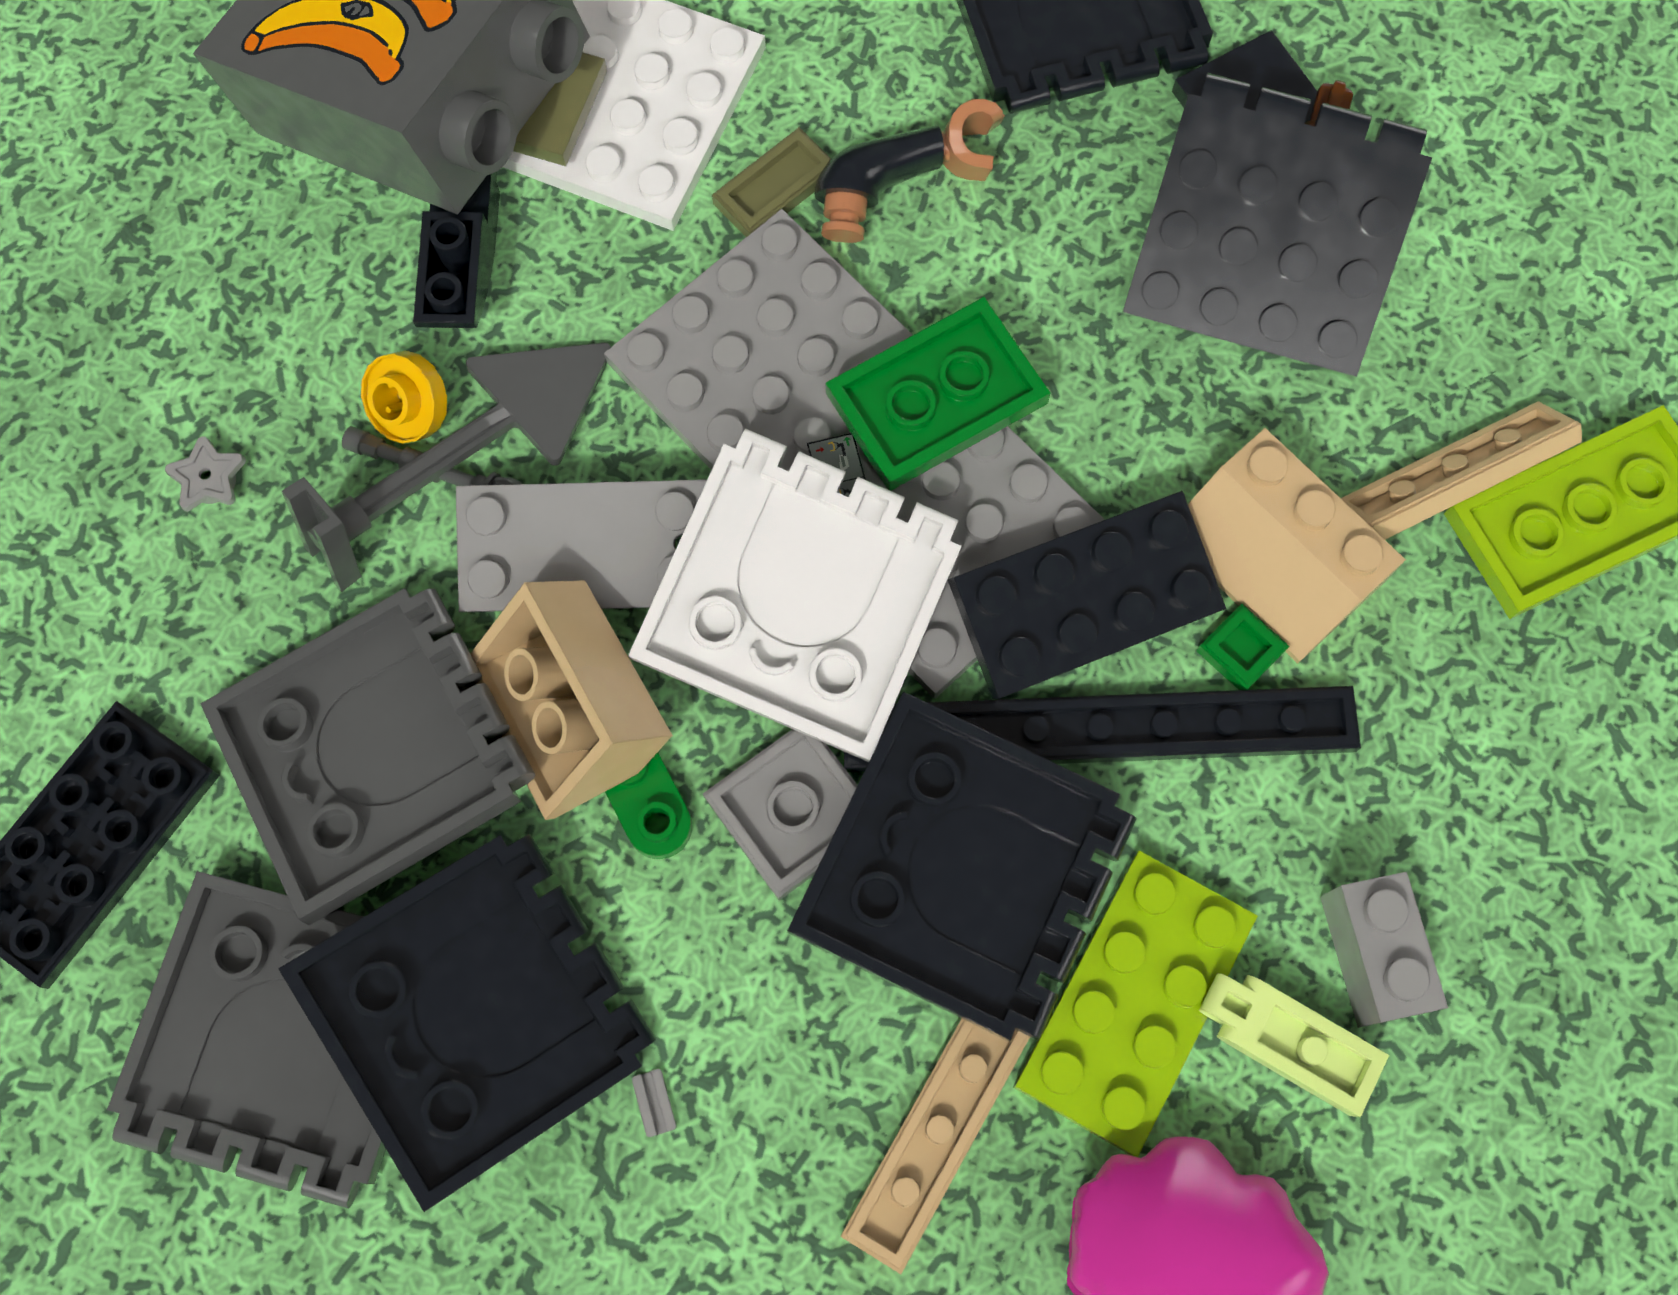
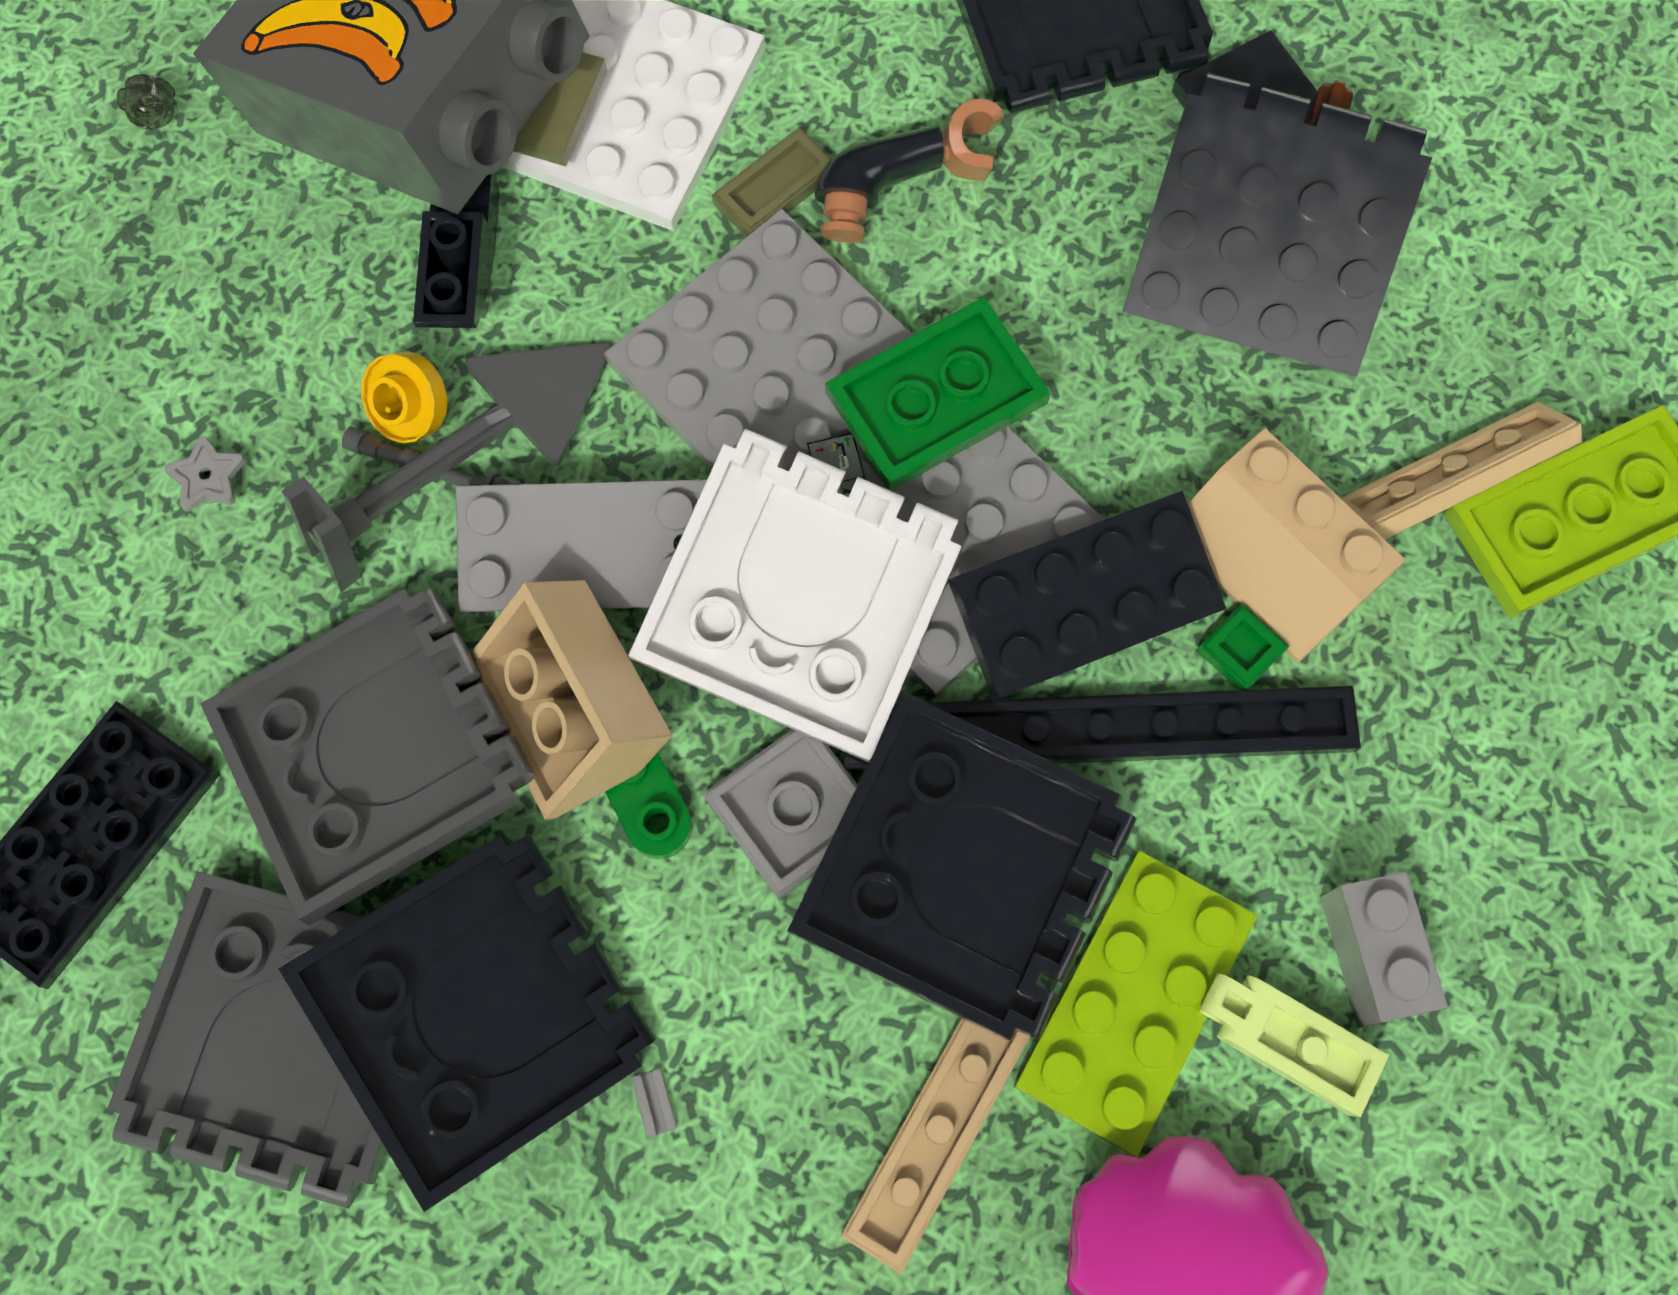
none -> clear smoke plate [117,74,177,130]

